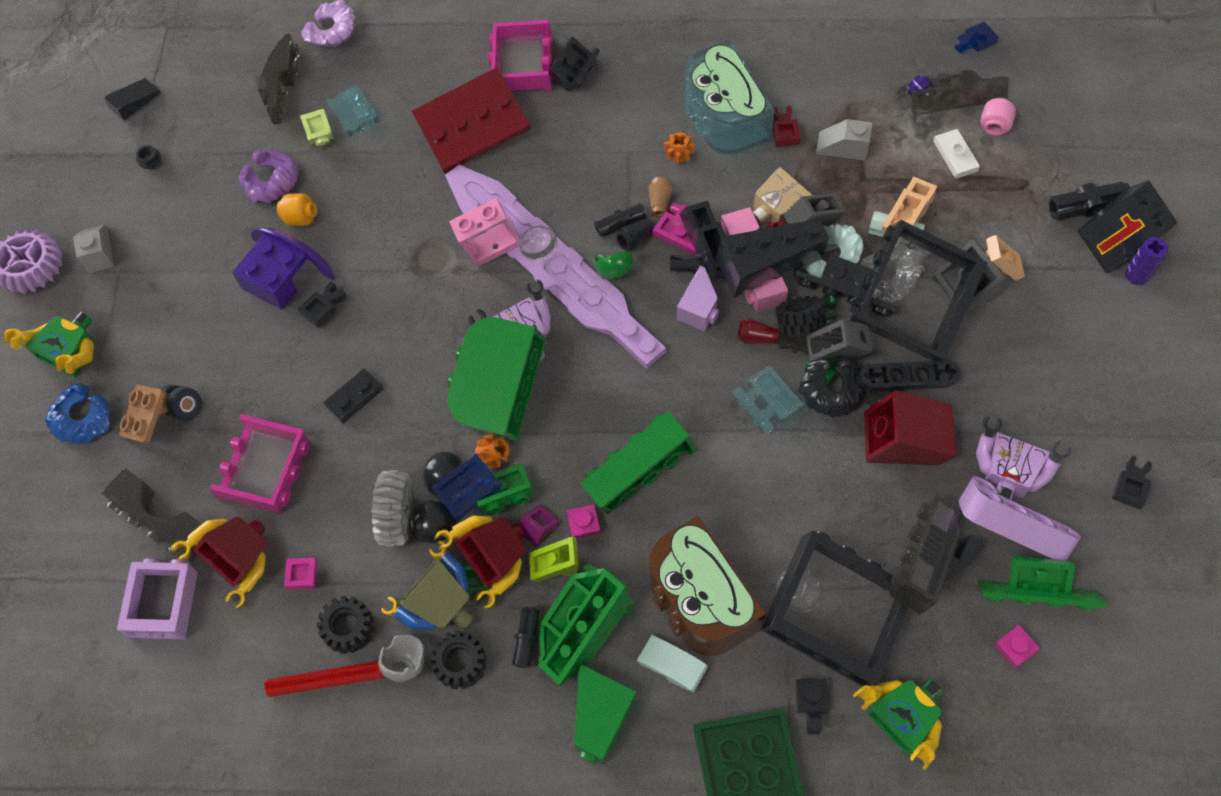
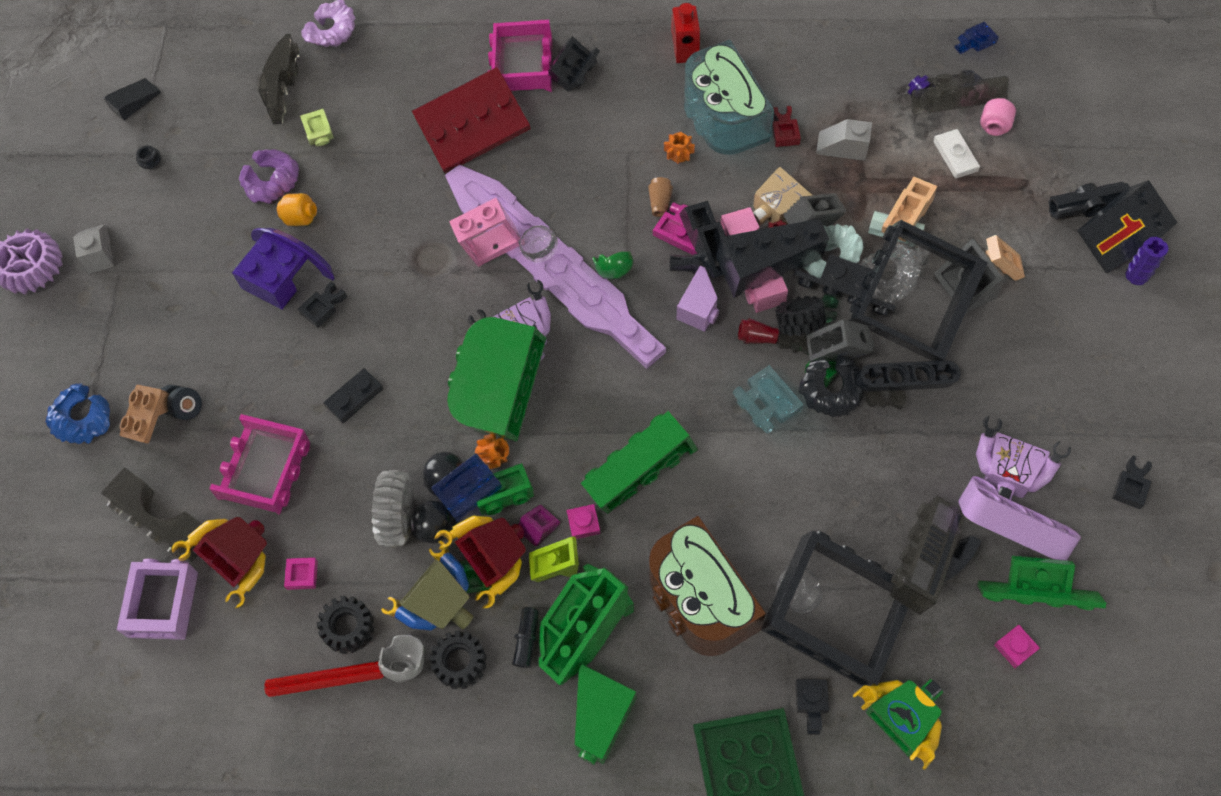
torso [4,312,95,378] -> none
clear light blue plate [326,85,380,137] -> none
black pin [594,203,647,236] -> none
black cone [616,218,654,251] -> none
light aqua slope [637,635,708,693] -> none
dark red slope [864,390,956,465] -> none
none -> red torso [671,3,700,63]

